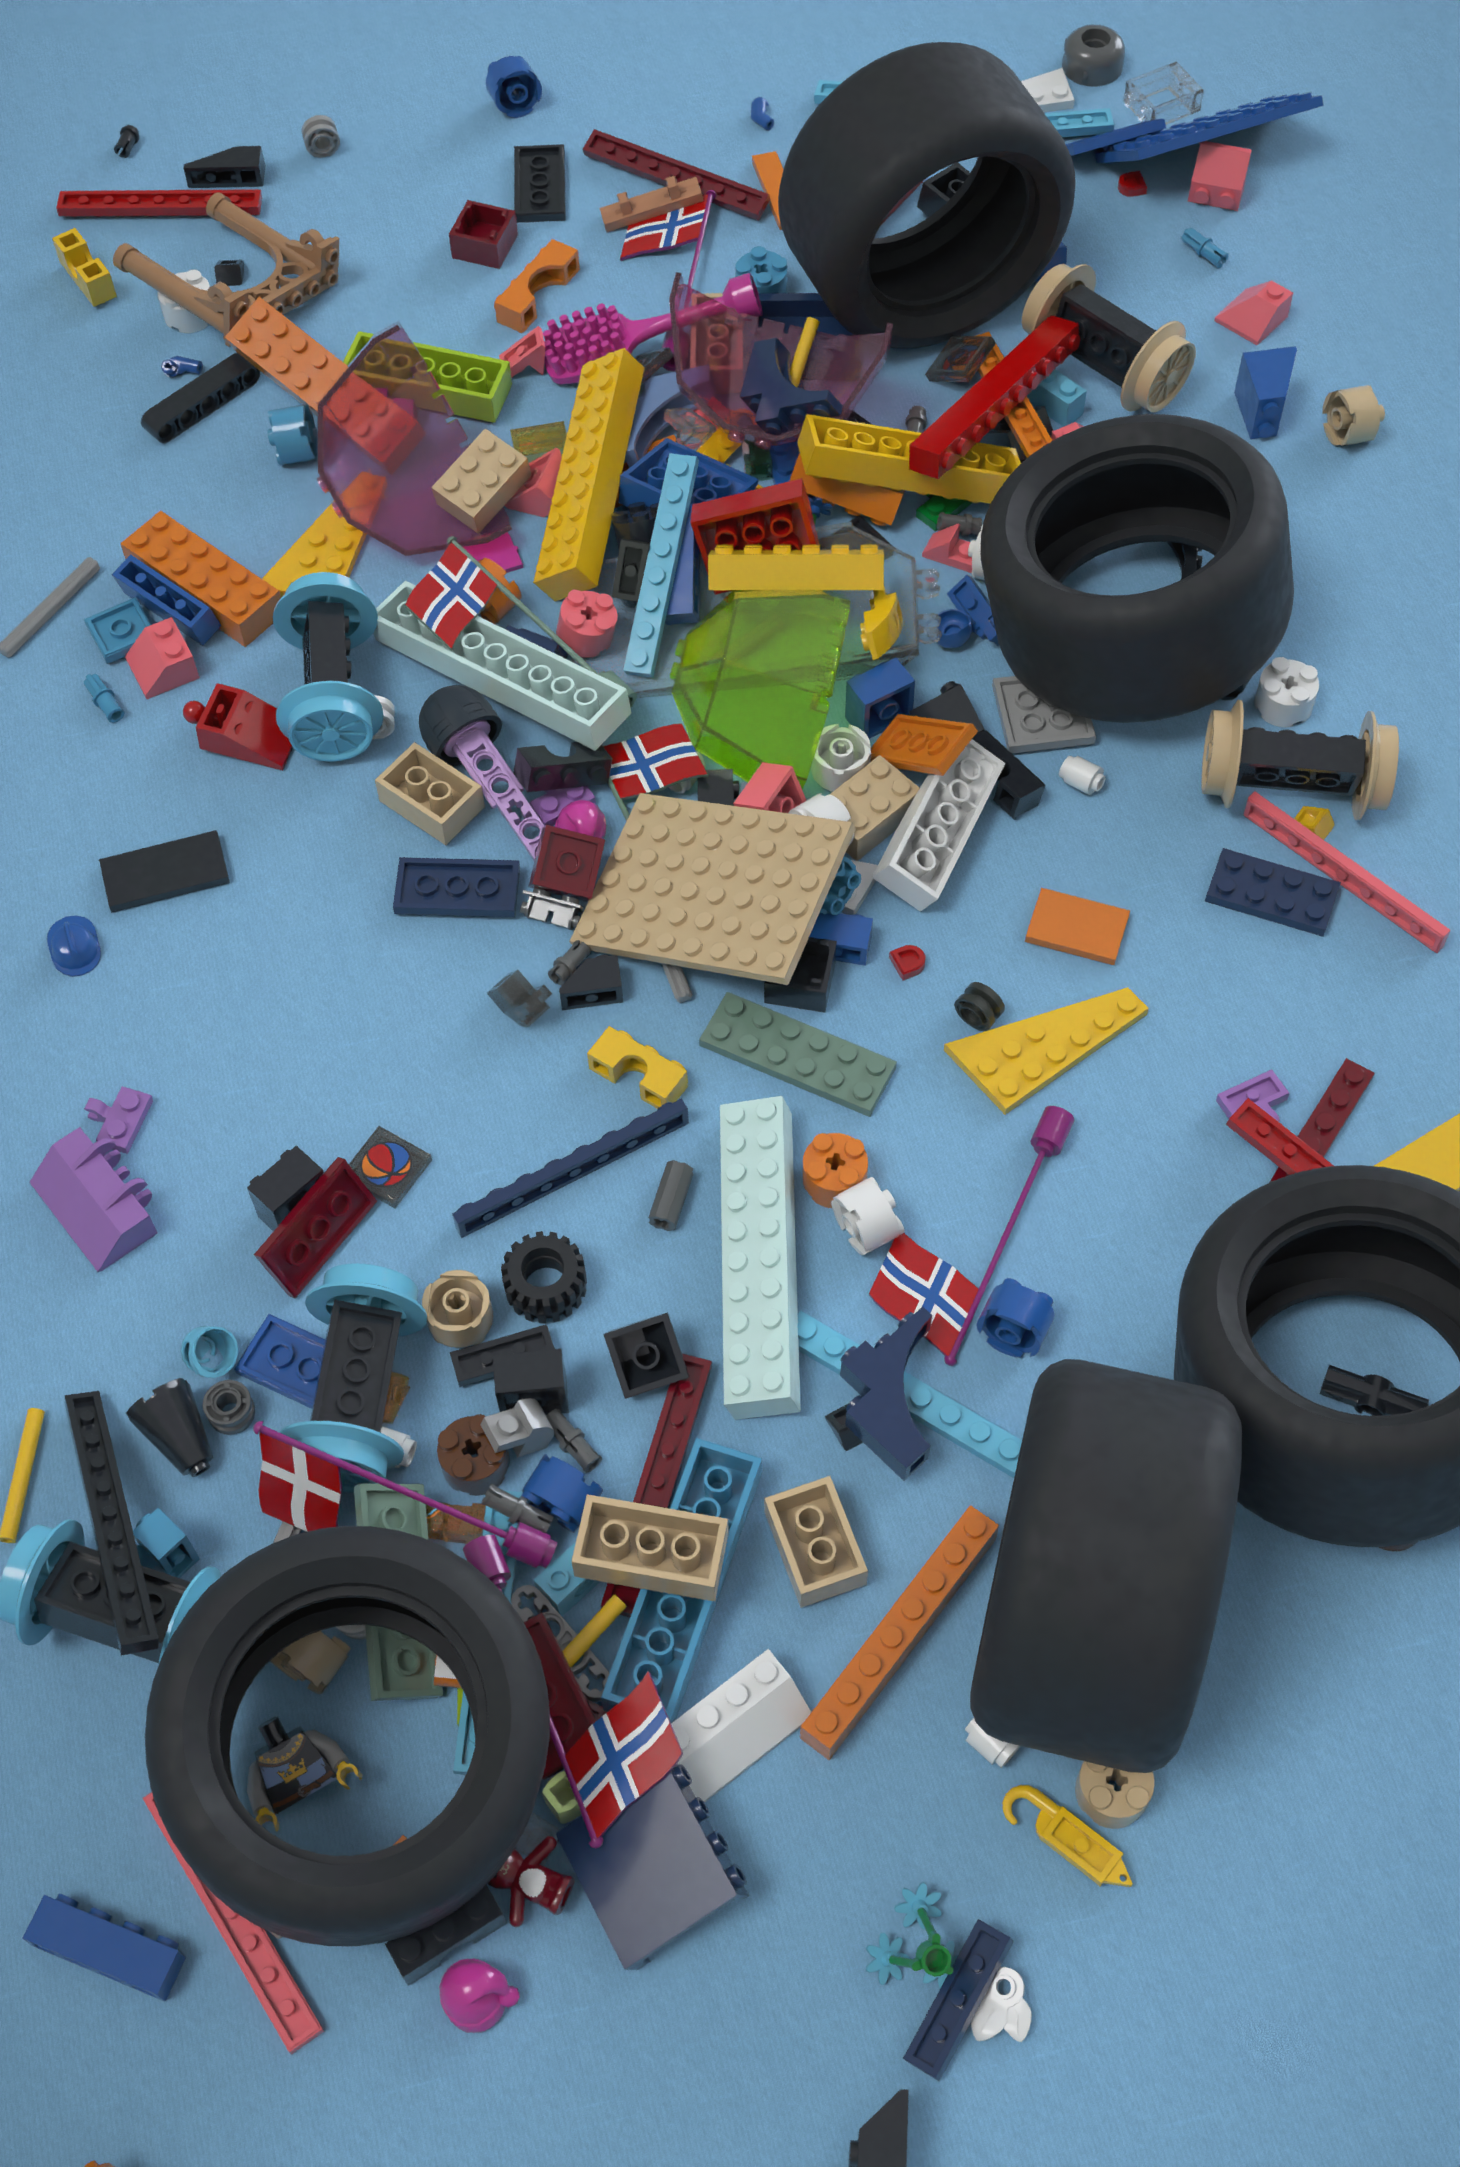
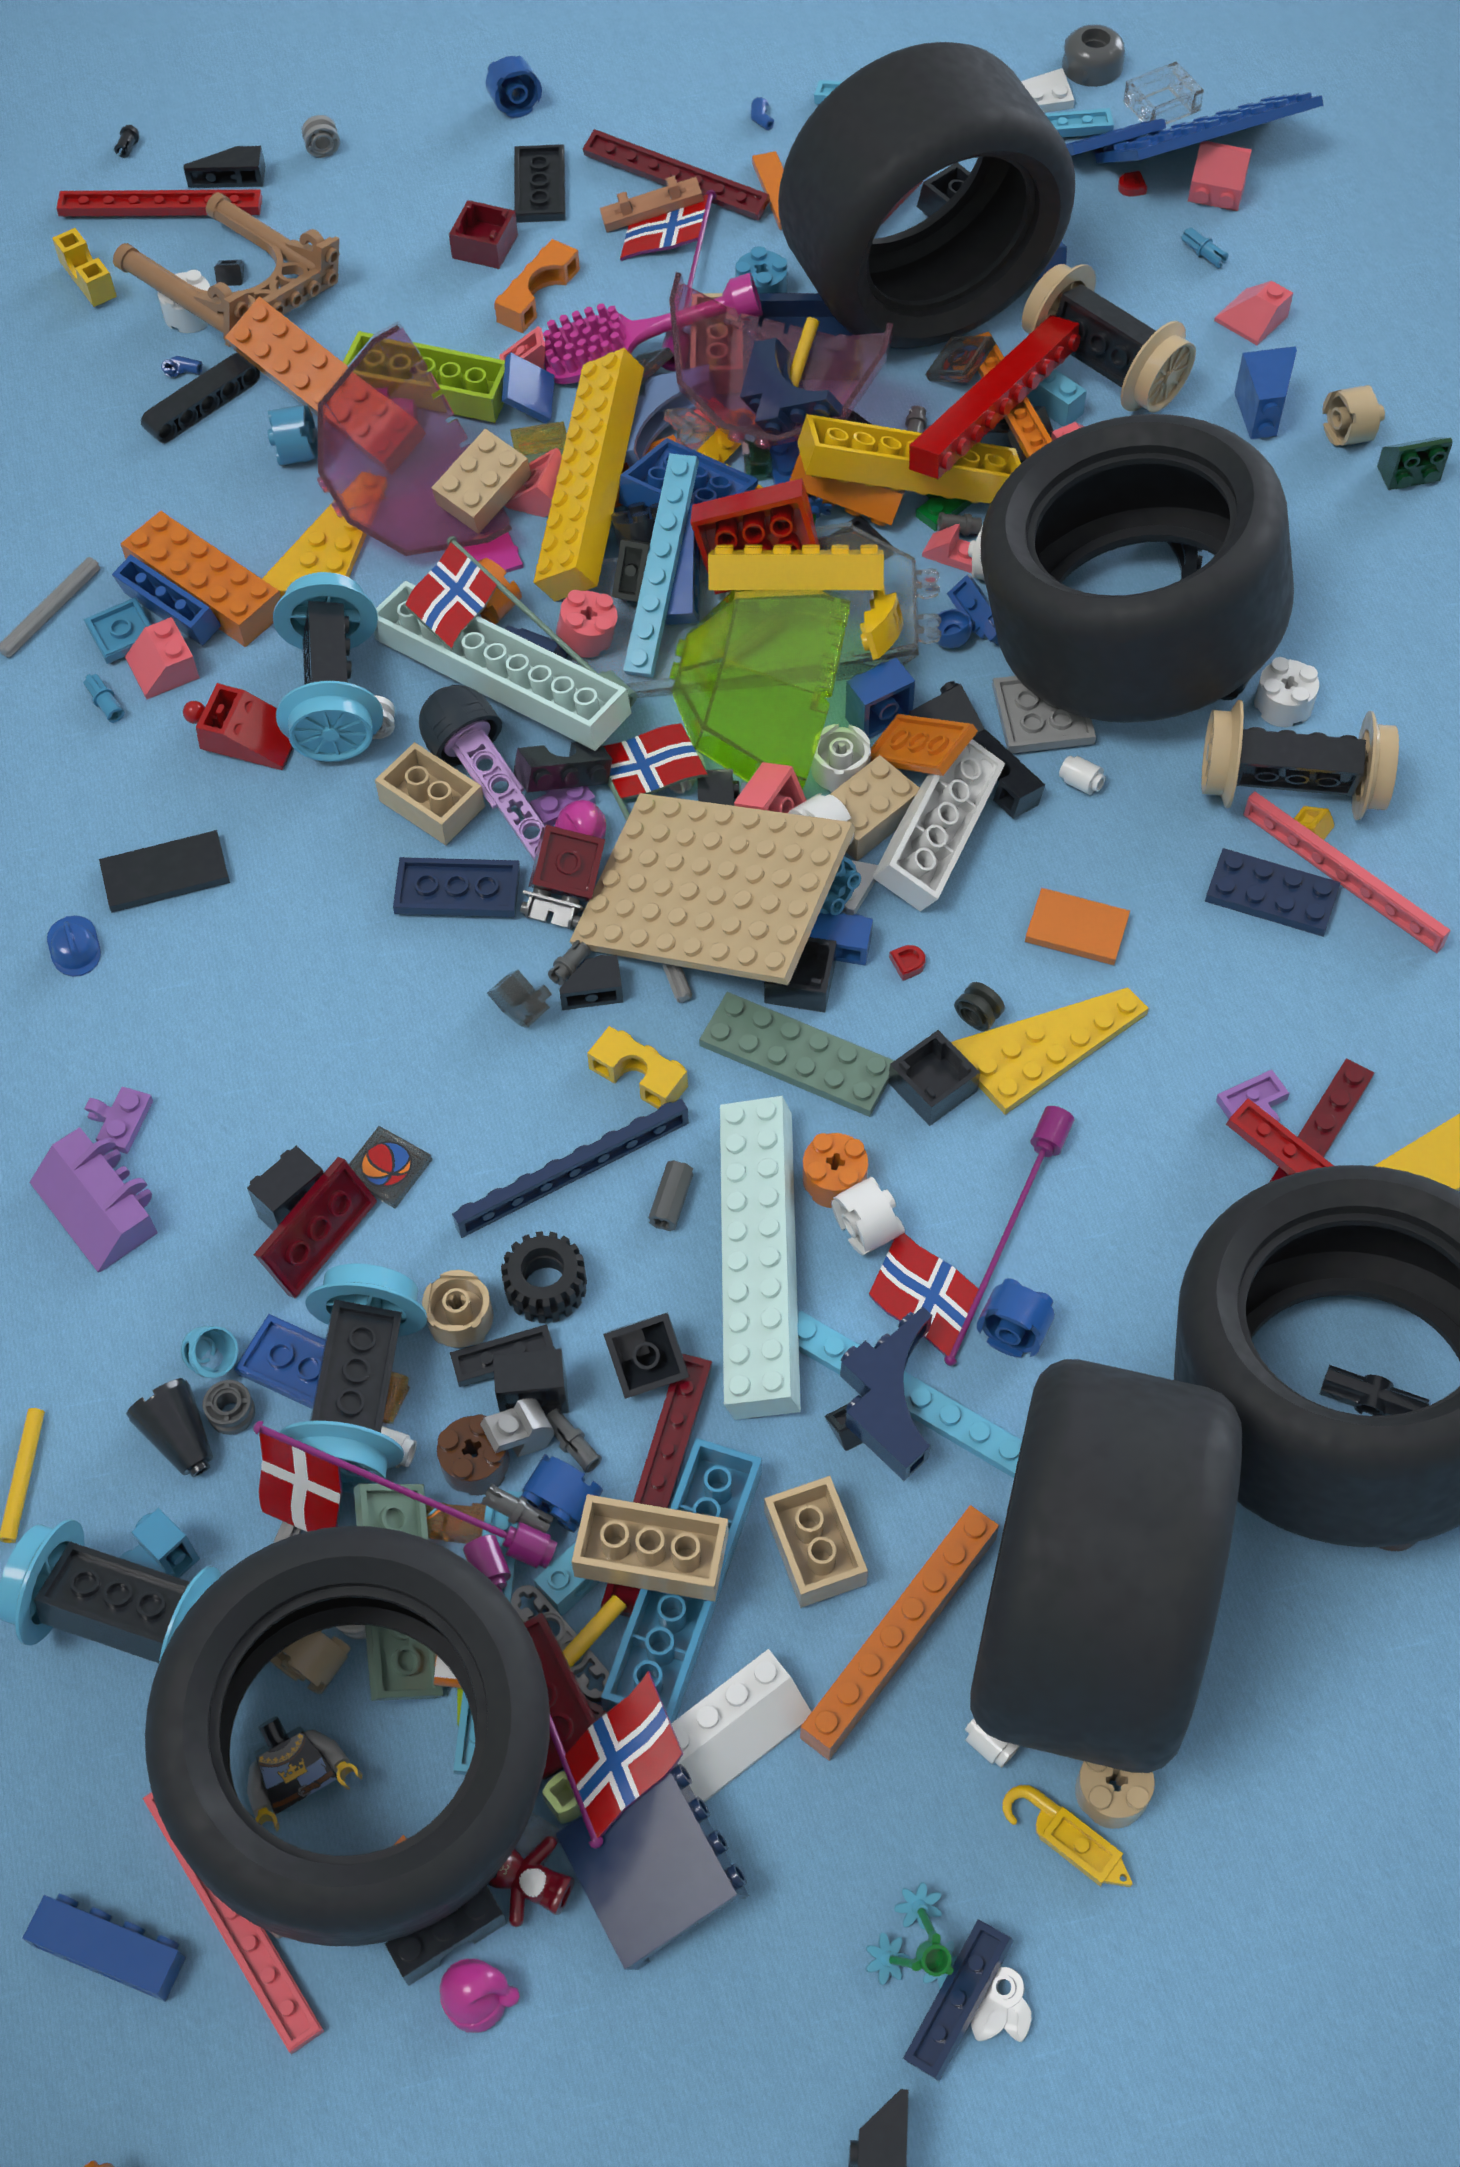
black plate [65,1391,159,1656] -> none
none -> tile [502,353,555,424]
none -> black container [888,1030,980,1126]
none -> dark green slope [1377,437,1453,490]

